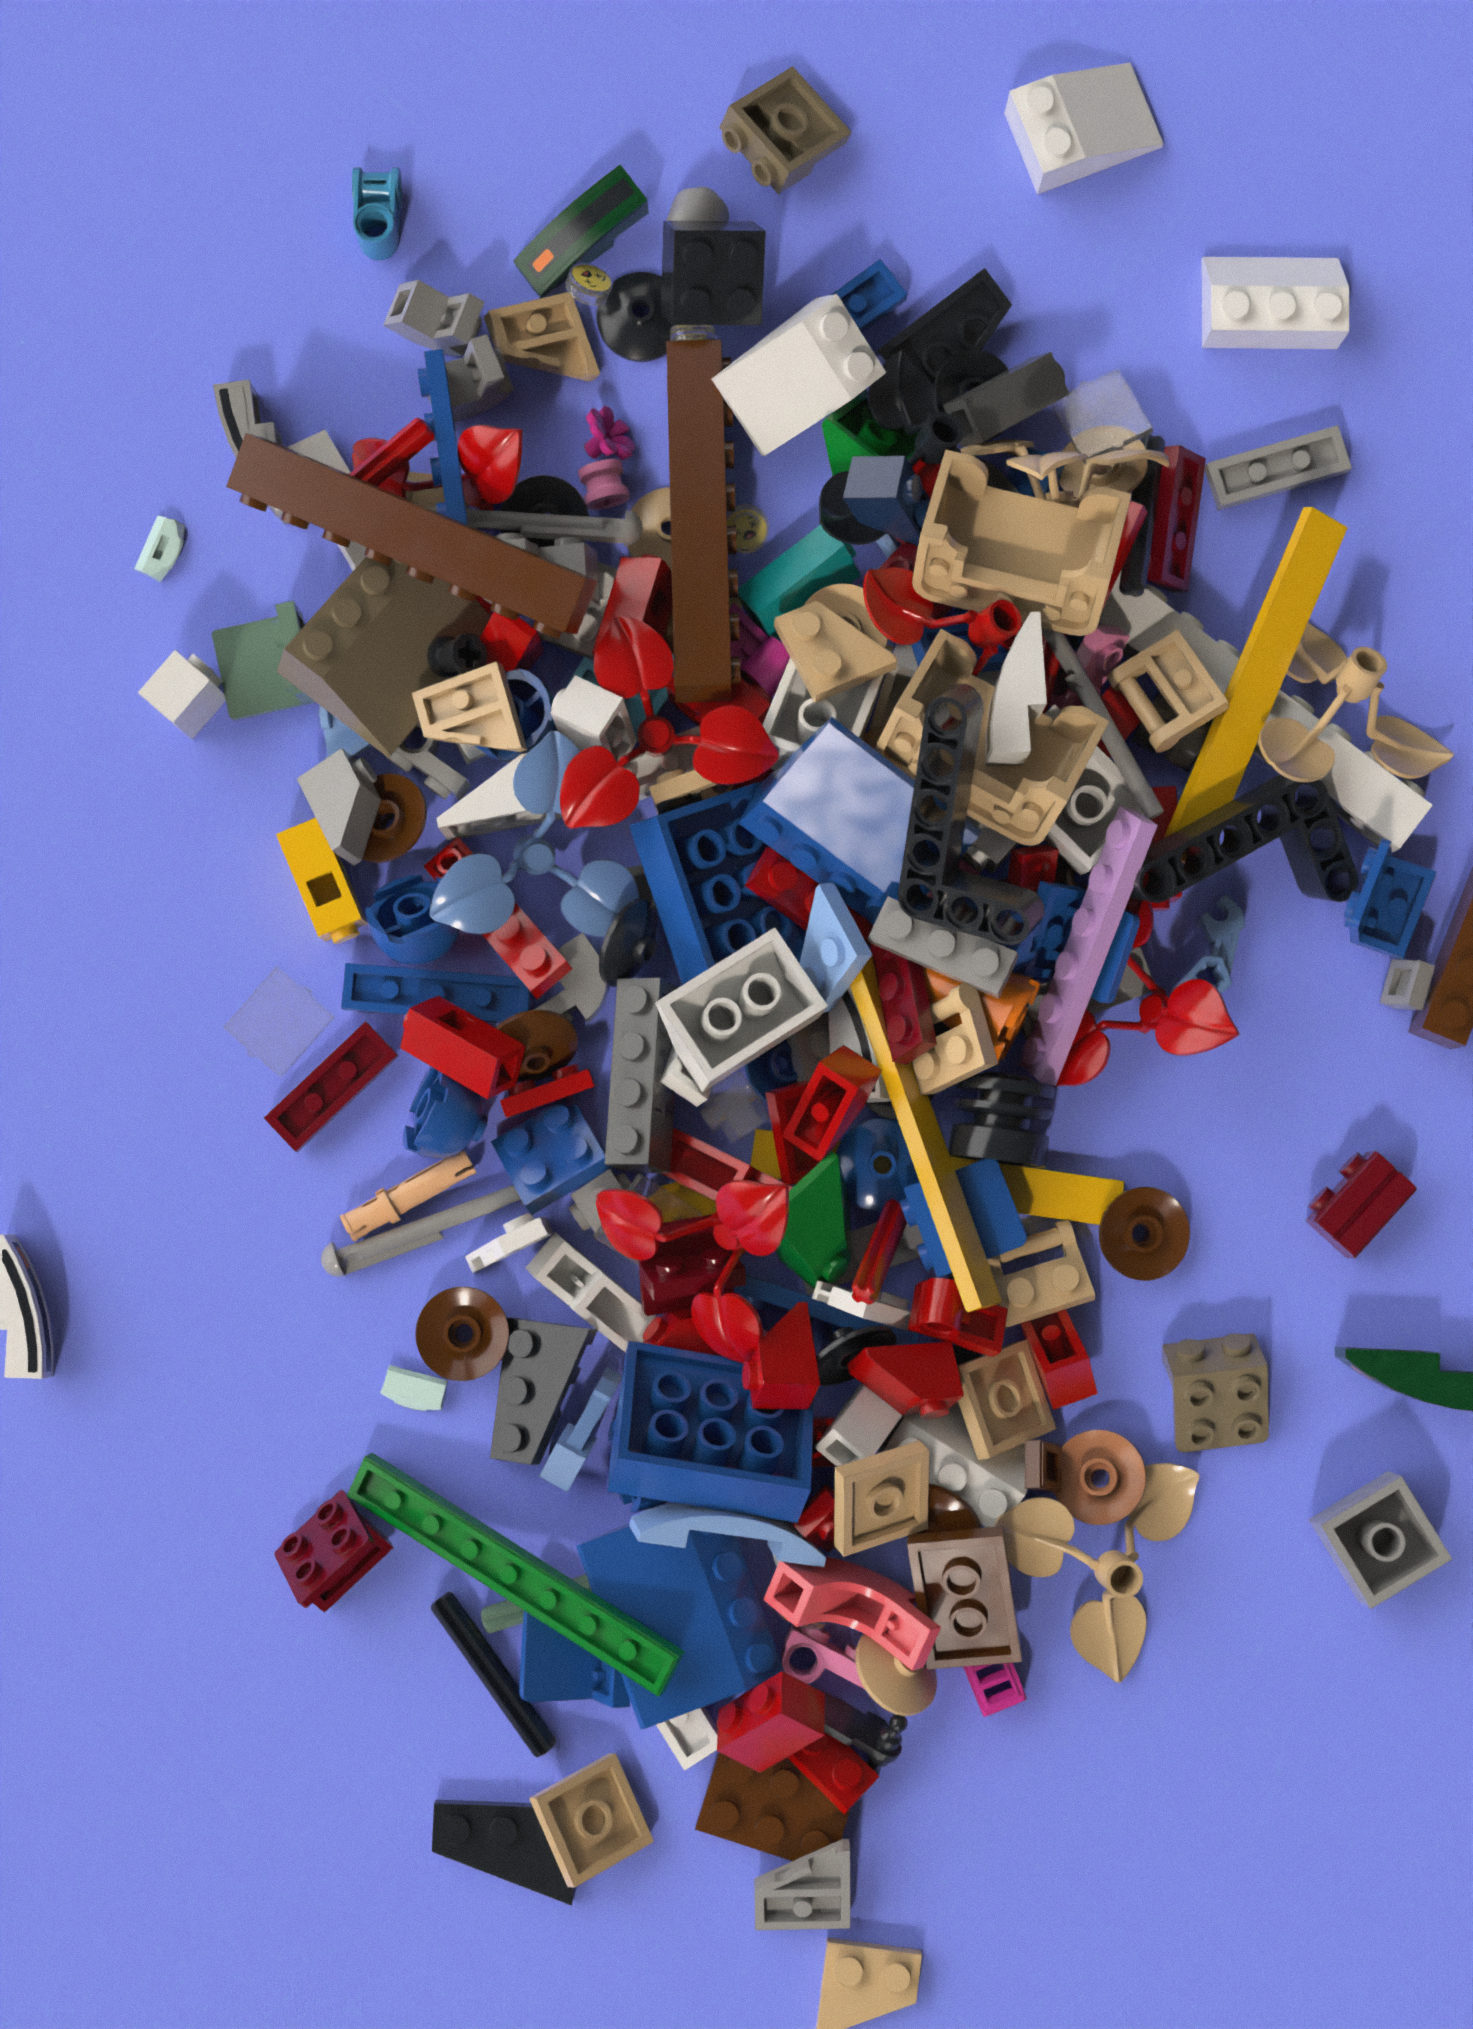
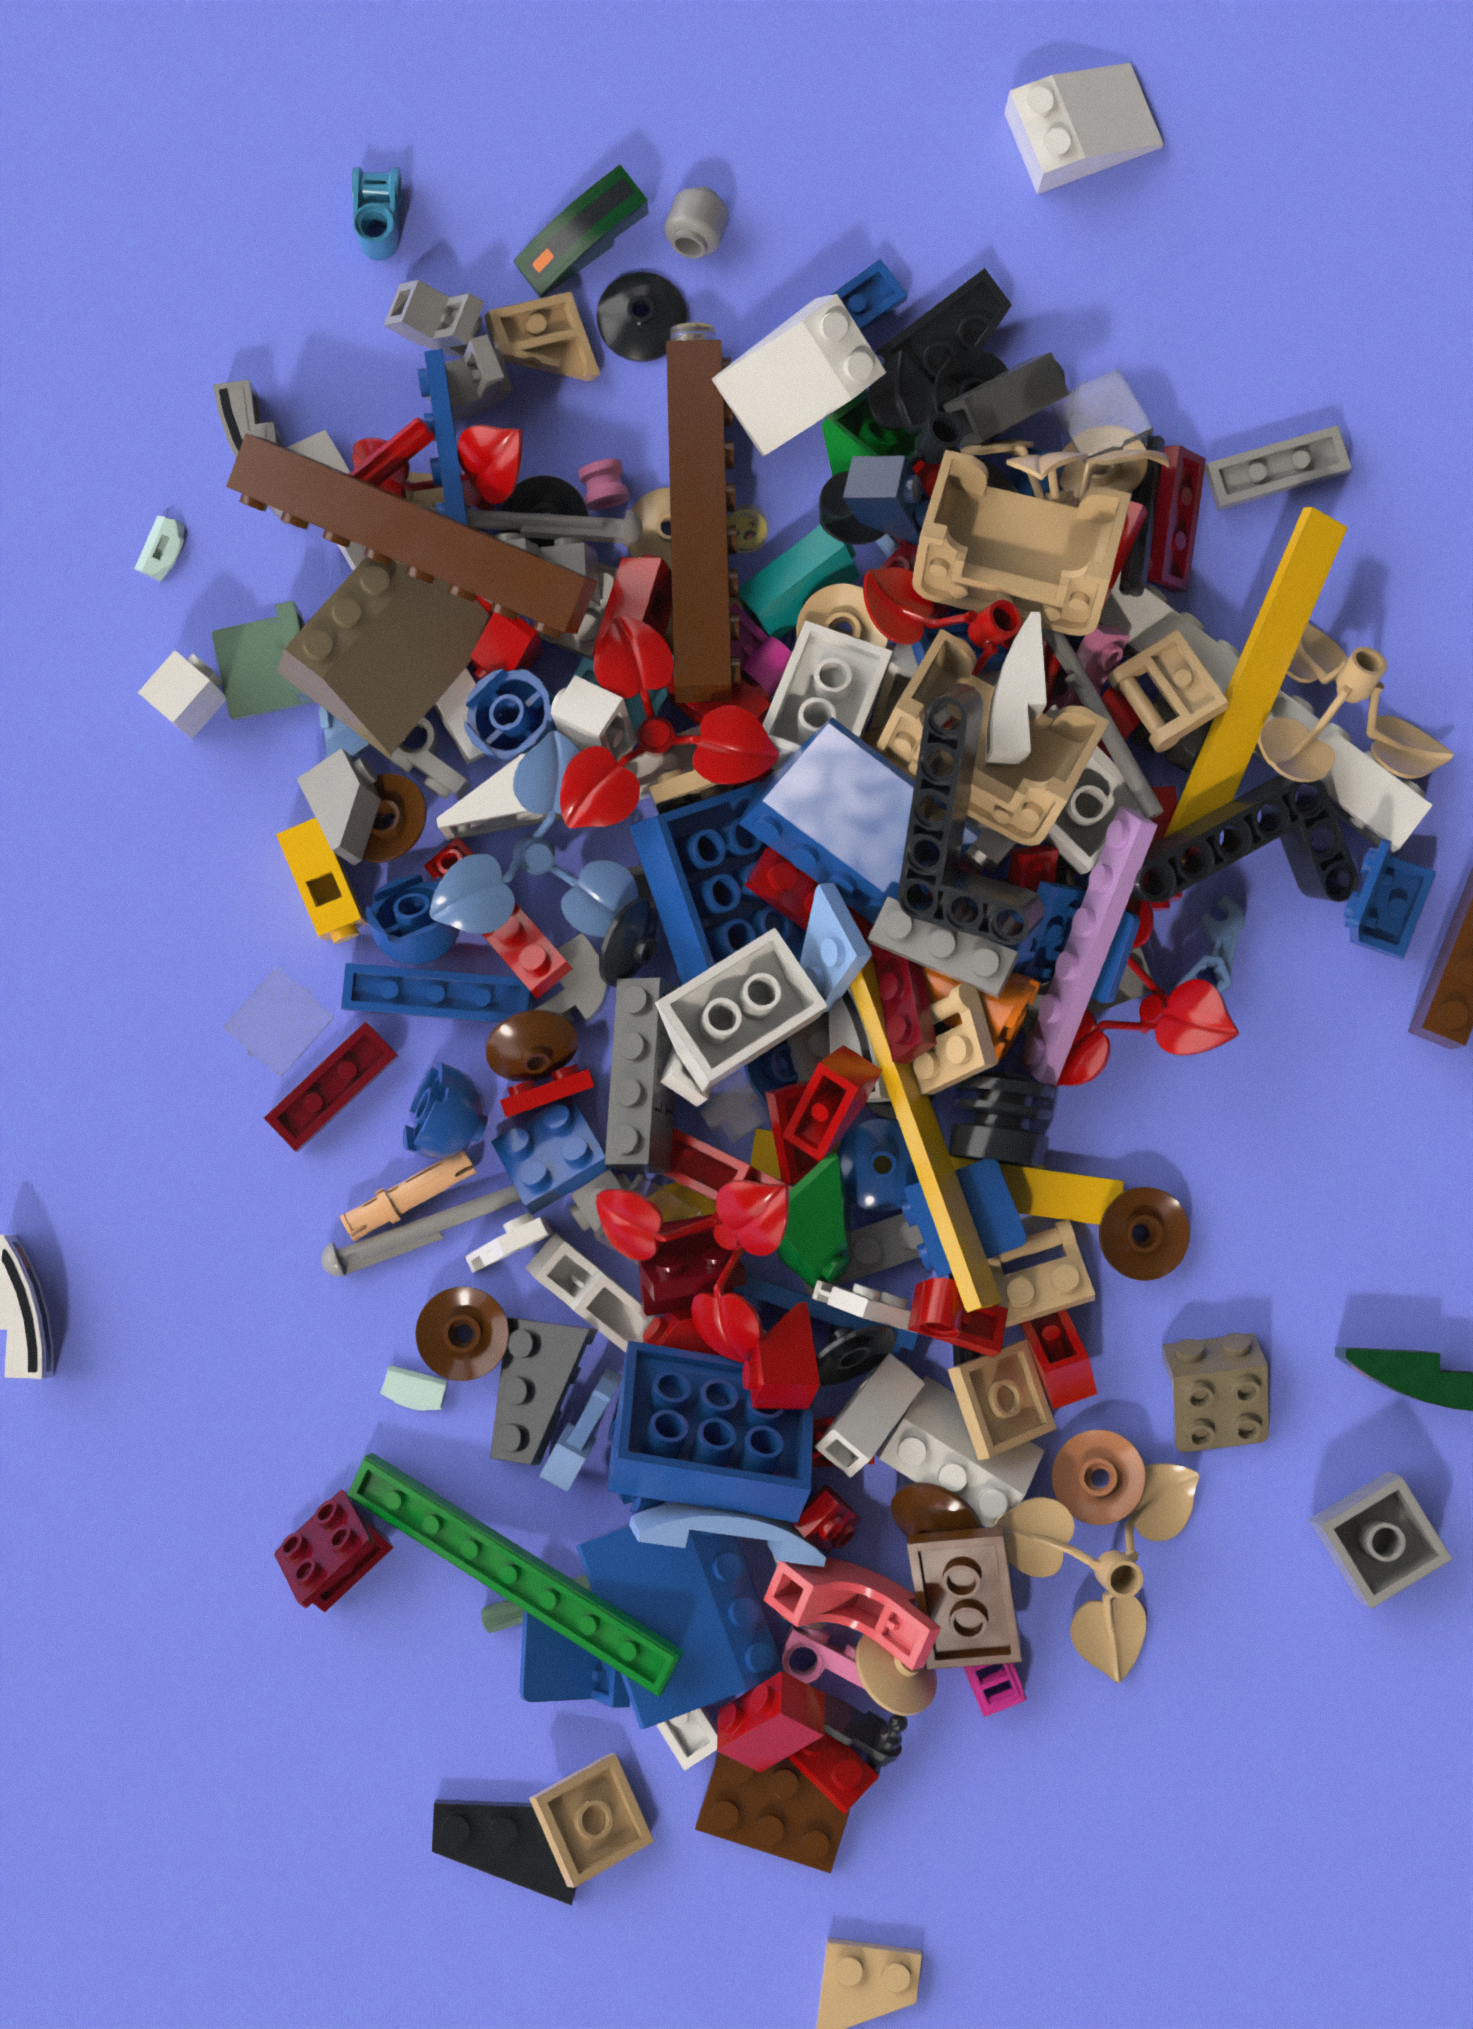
red brick [400,995,526,1100] -> none
tan wing [412,661,527,752] -> none
black bush [427,633,488,678] -> none
black axle [431,1592,556,1758] -> none
tile [565,263,613,306] -> none
dark pink plant [584,406,635,460] -> none
black brick [661,221,766,325] -> none
dark tan plate [719,66,852,194] -> none
light grey wing [754,1839,850,1930] -> none
tan wing [774,601,897,703] -> none
tan plate [834,1440,929,1557] -> none
red slope [847,1342,964,1420] -> none
red axle [851,1199,907,1305] -> none
reddish brown tile [1025,1440,1061,1493] -> none
white slope [1201,257,1349,349] -> none
dark red brick [1305,1151,1417,1258] -> none
light grey plate [1380,959,1435,1011] -> none

